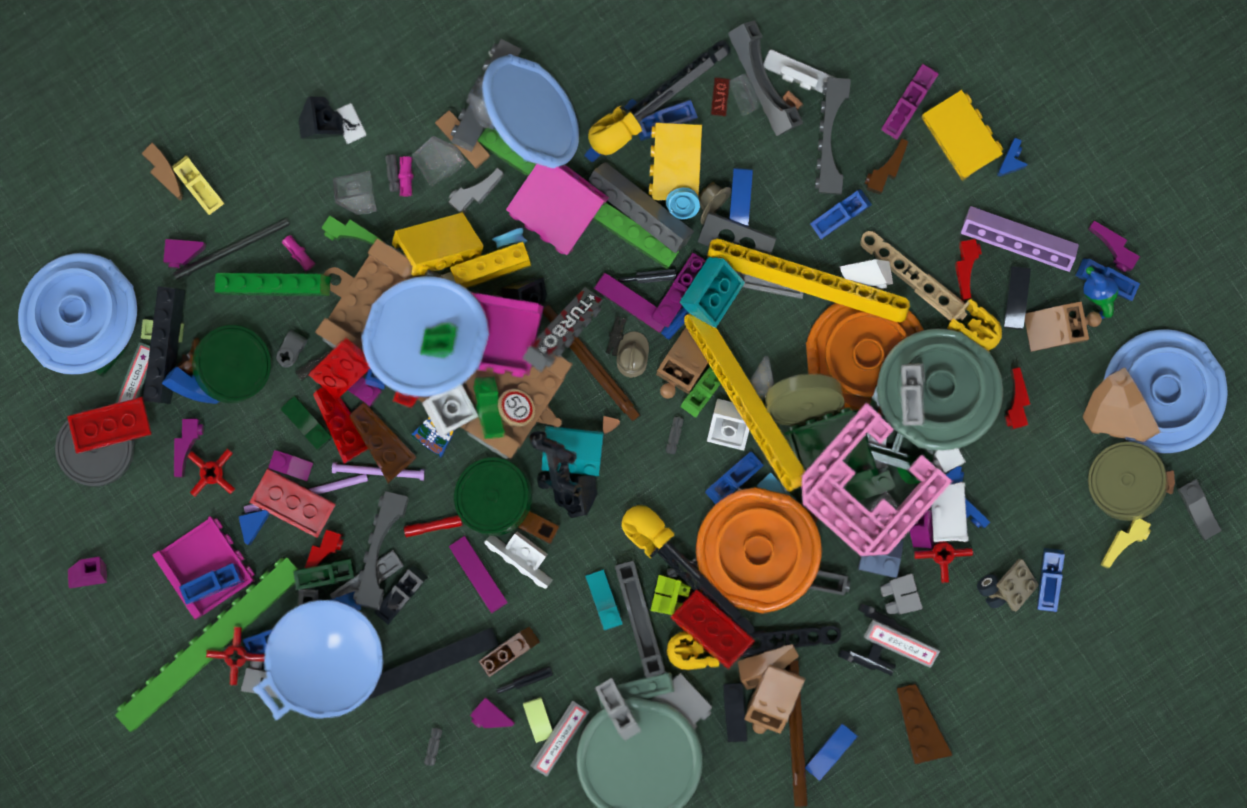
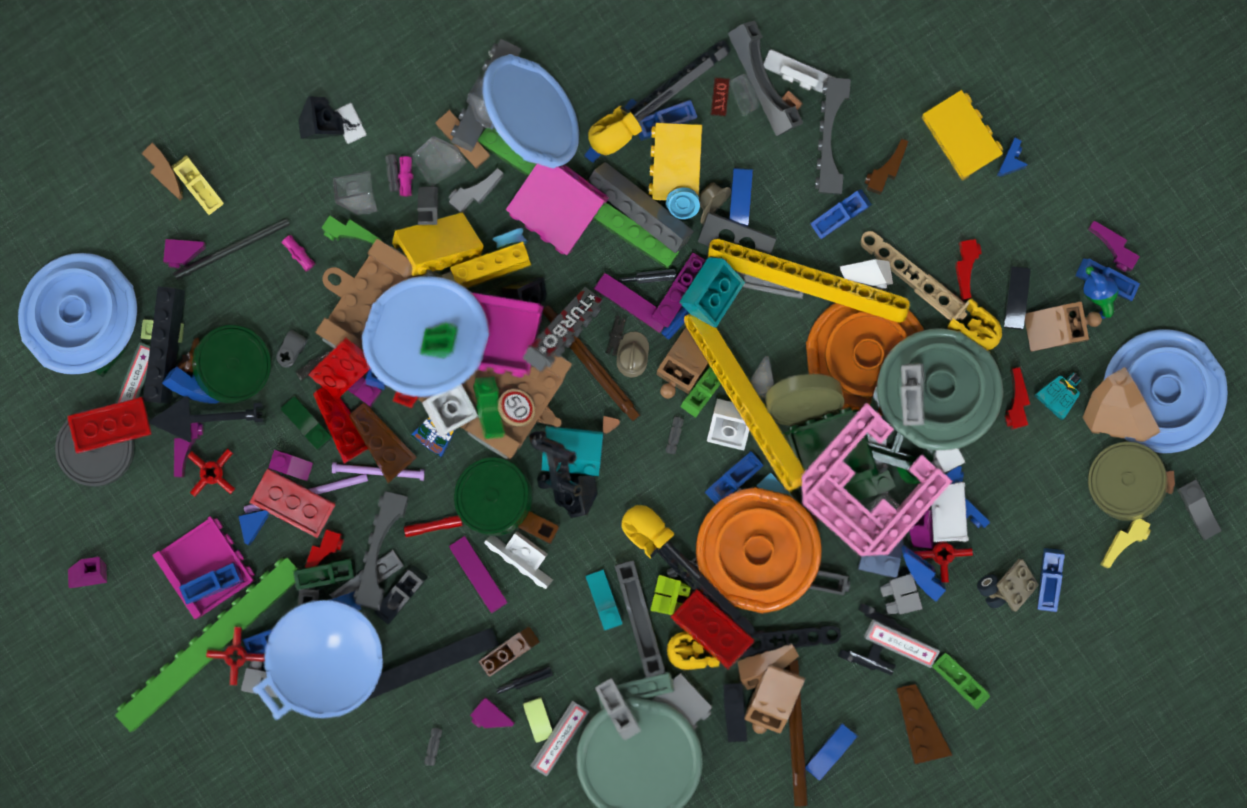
green brick [215,273,330,296] -> none
magenta slope [881,64,939,140] -> none
lavender brick [961,206,1079,272] -> none
none -> black piece [149,396,265,443]
none -> dark grey window [417,187,438,225]
none -> blue slope [902,545,946,601]
none -> bright green slope [932,652,990,710]
none -> teal torso [1034,373,1081,420]

